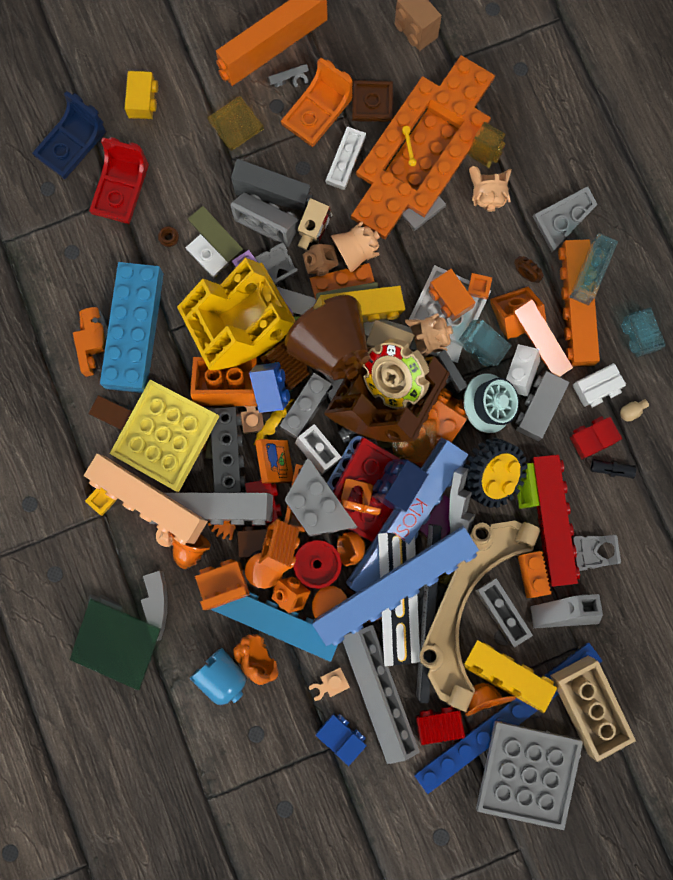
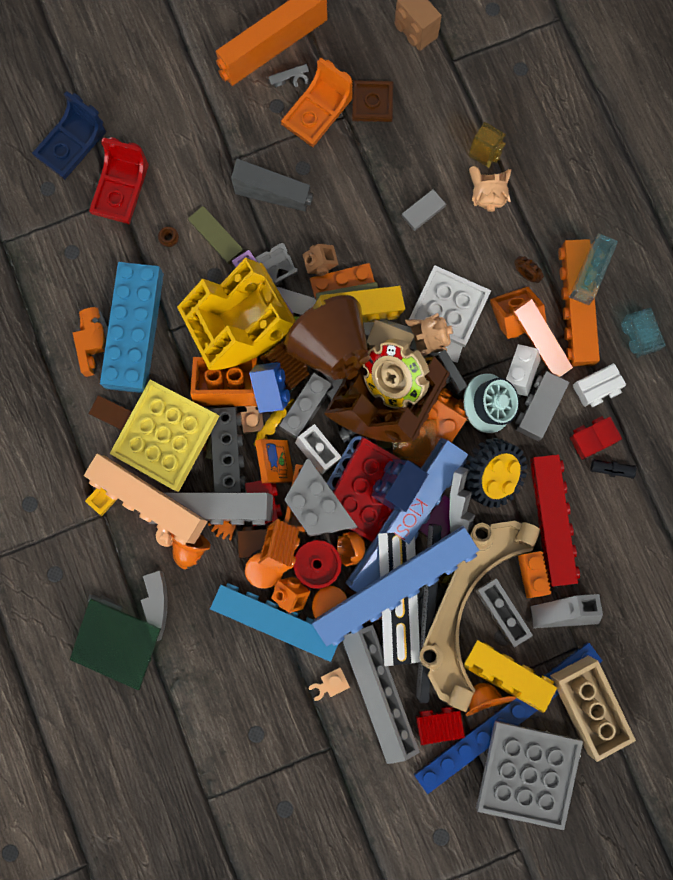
yellow brick [125,71,158,119] -> none
white plate [185,234,229,278] -> none
dark azure cylinder [190,648,246,705] -> none
orange bracket [195,559,250,610] -> none
clear yellow tile [207,96,264,151] -> none
light grey slope [230,192,299,247] -> none
orange hair [233,634,278,685] -> none
tan torso [297,198,332,251] -> none
blue brick [316,713,367,766] -> none
white plate [326,127,366,190] -> none
light nougat hat [331,221,380,272] -> none
orange piece [340,479,381,515] -> none
orange piece [351,55,495,239] -> none
yellow hinge [402,126,417,166] -> none
orange brick [429,269,476,322] -> none
clear light blue brick [459,320,512,366] -> none
orange plate [468,273,492,300] -> none
lime tile [517,463,540,509] -> none
light grey wing [533,187,597,252] -> none
light grey piece [572,534,621,571] -> none
tan cylinder [620,399,649,421] -> none

